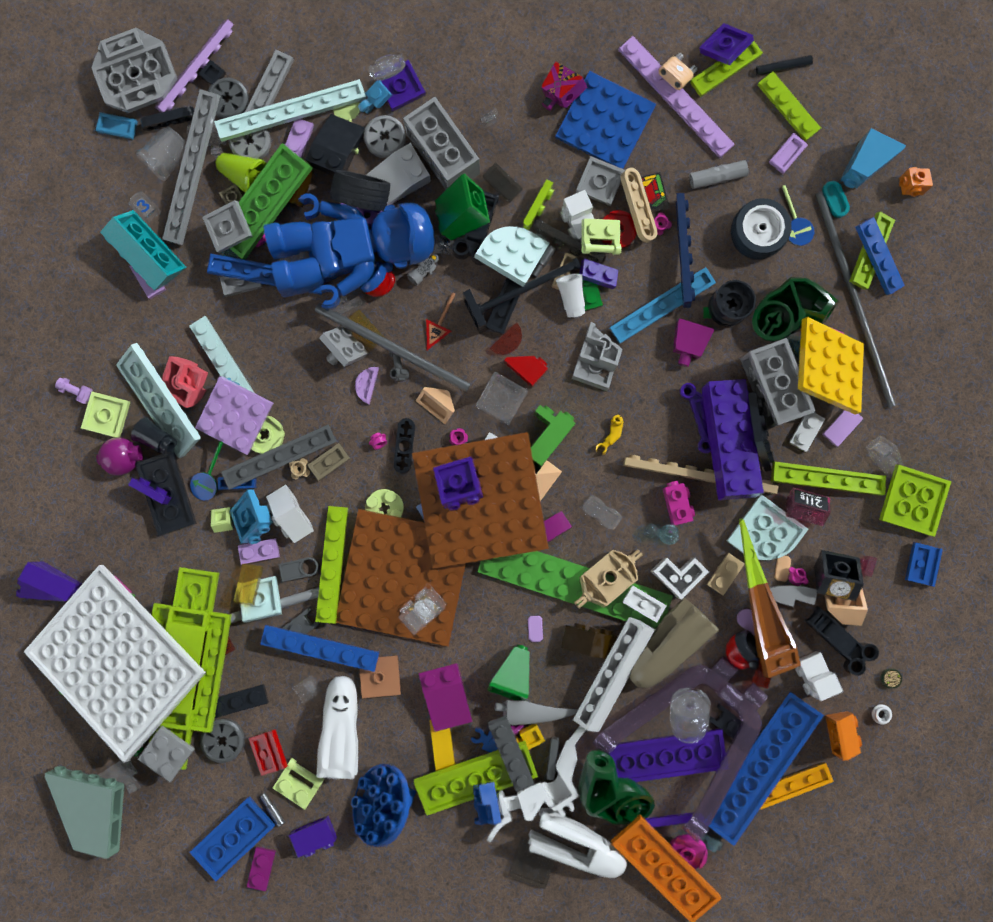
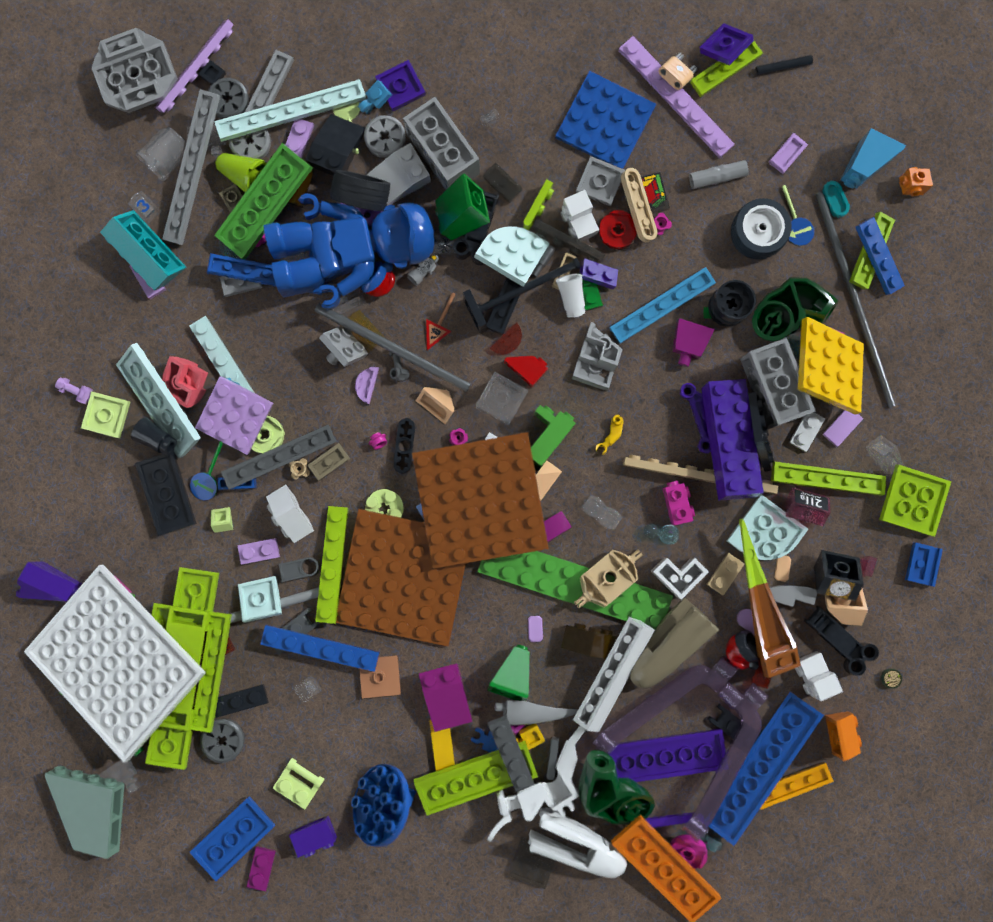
dark azure tile [96,112,138,140] -> none
magenta brick [96,437,143,476] -> none
dark purple plate [128,477,171,505] -> none
light grey plate [138,726,195,782] -> none
black beam [140,107,194,131] -> none
light grey plate [203,200,253,253] -> none
dark azure plate [230,490,272,544] -> none
clear yellow tile [233,564,263,605] -> none
red plate [249,729,288,776] -> none
flat silver pin [260,793,285,827] -> none
white piece [316,676,358,779] -> none
clear tile [368,54,406,80] -> none
clear brick [398,586,447,635] -> none
dark purple plate [433,457,483,510] -> none
blue slope [473,782,502,825] -> none
magenta torso [541,62,587,111] -> none
yellowish green plate [581,219,621,255] -> none
white plate [622,585,666,622] -> none
clear piece [670,688,710,743] -> none
dark blue plate [675,193,695,308] -> none
lime plate [758,72,821,141] -> none
dark pink plate [788,567,809,586] -> none
white plate [872,704,892,724] -> none

